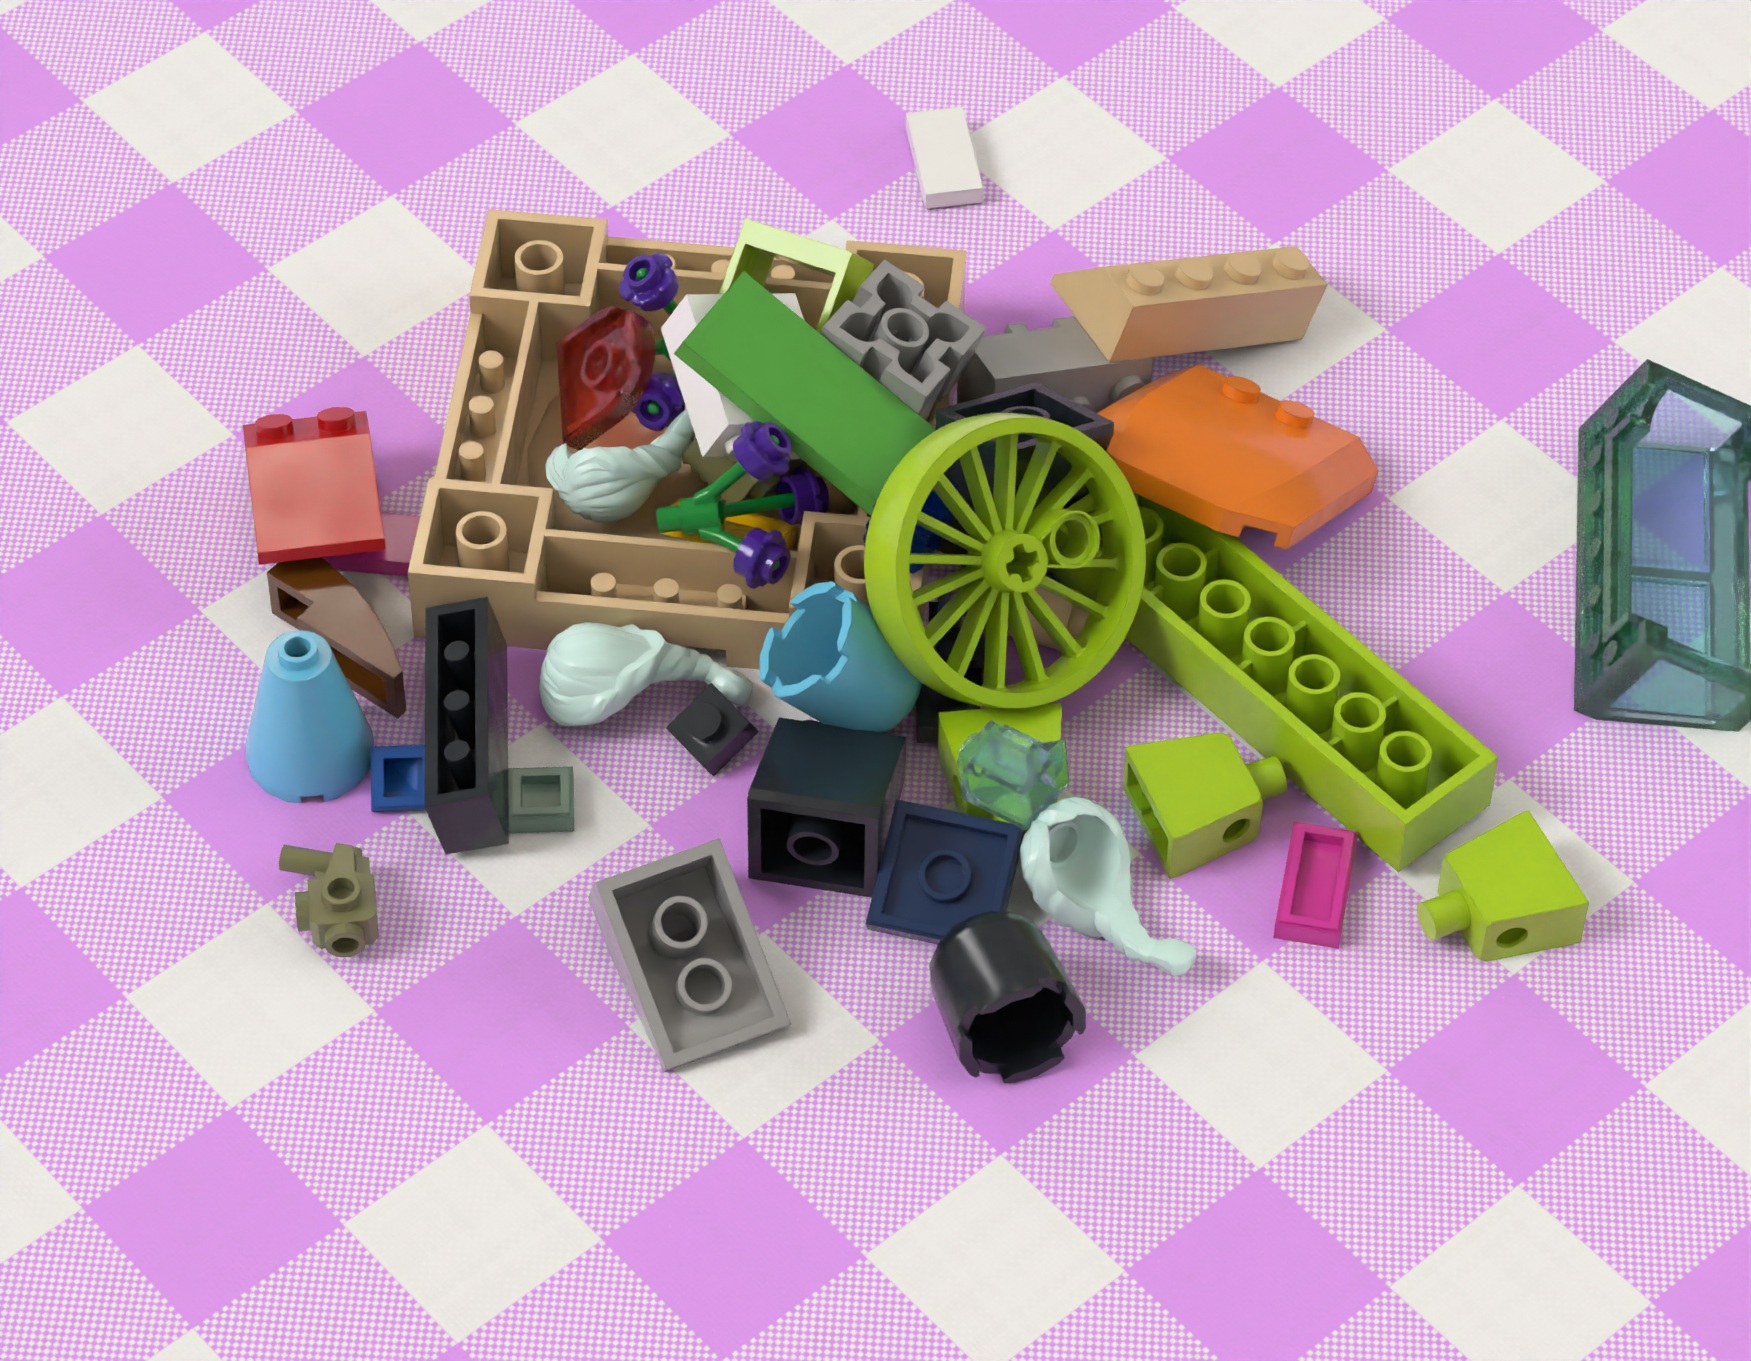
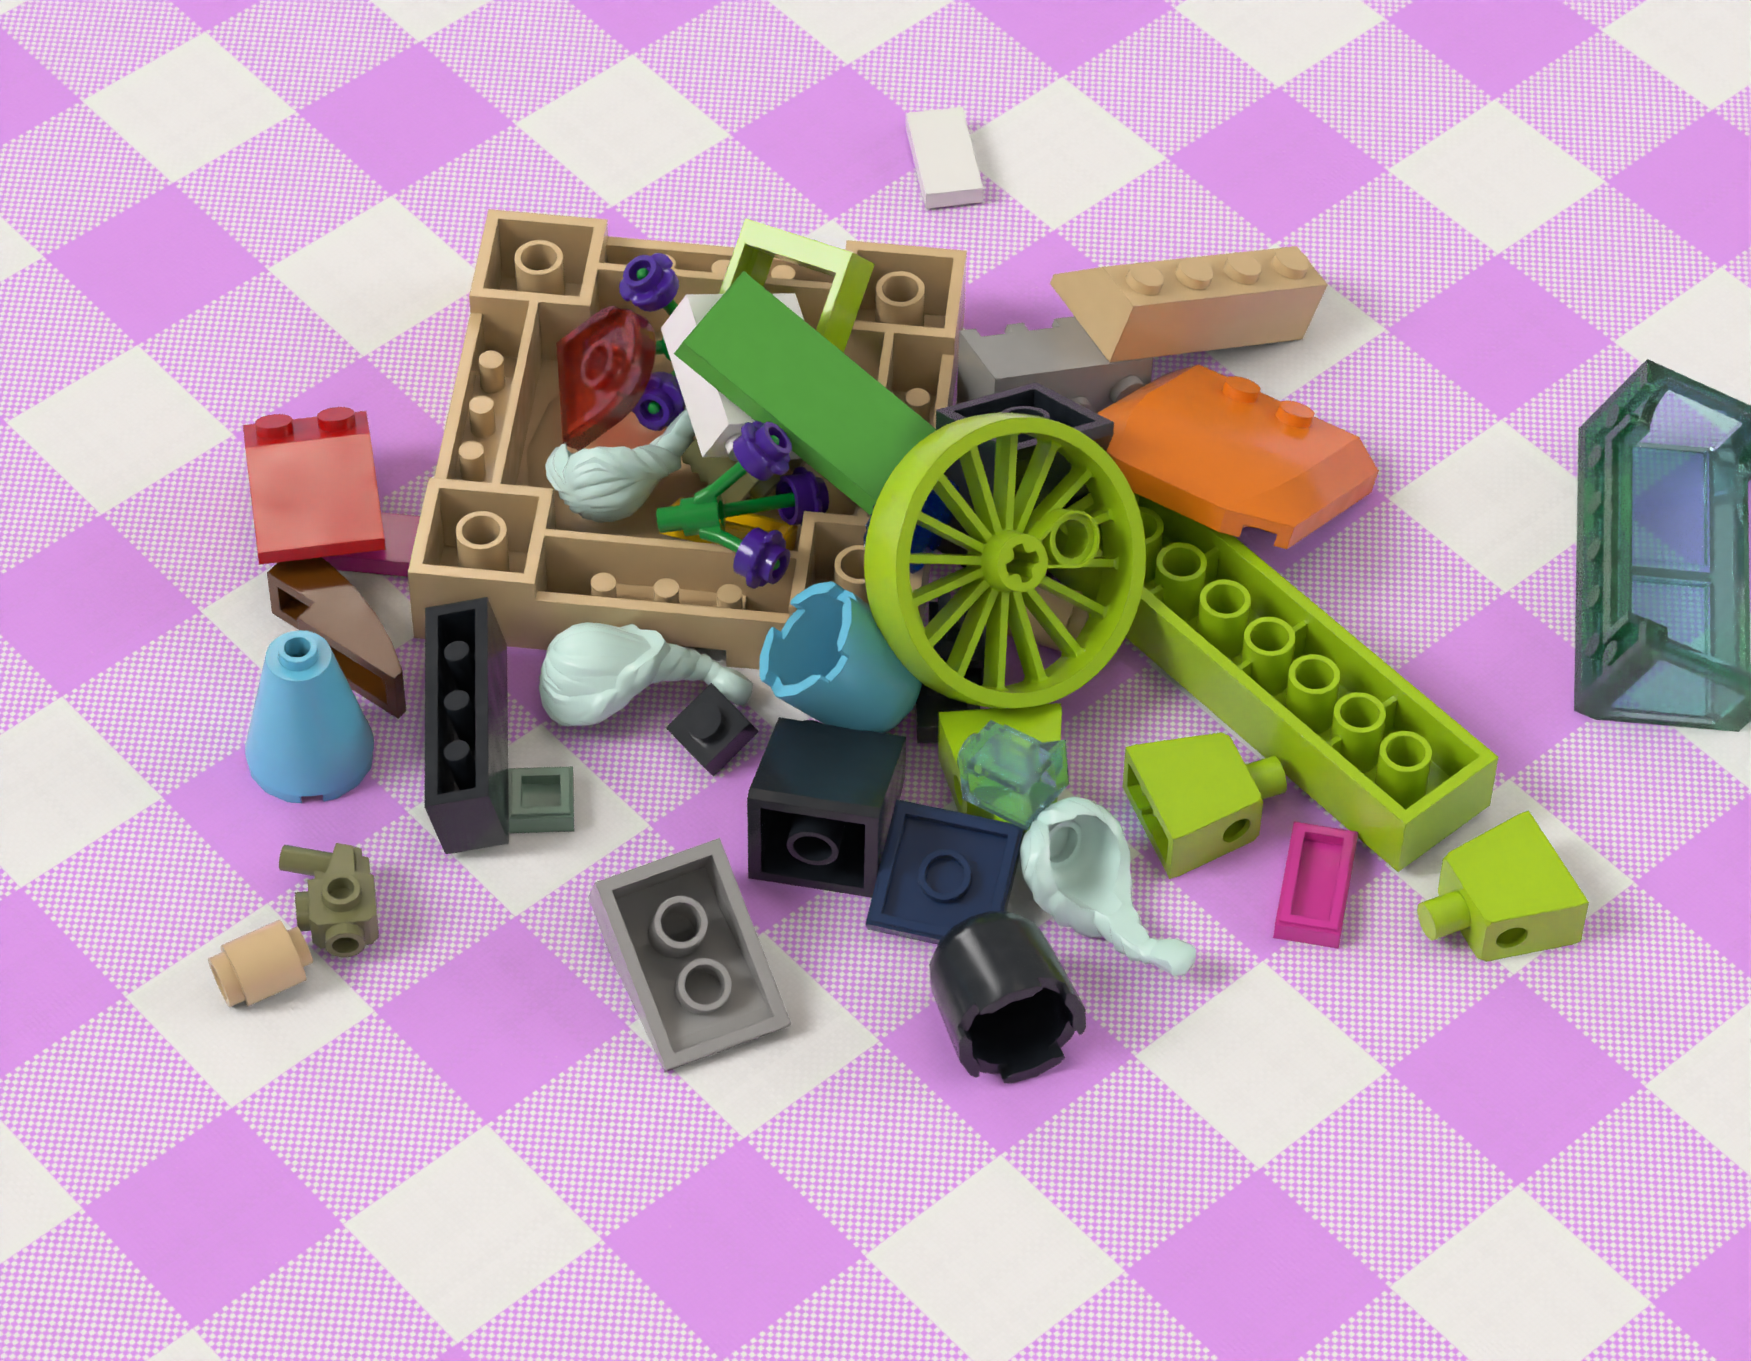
blue slope [370,745,426,812] -> none
light grey brick [820,259,986,419] -> none
none -> tan brick [208,920,313,1007]

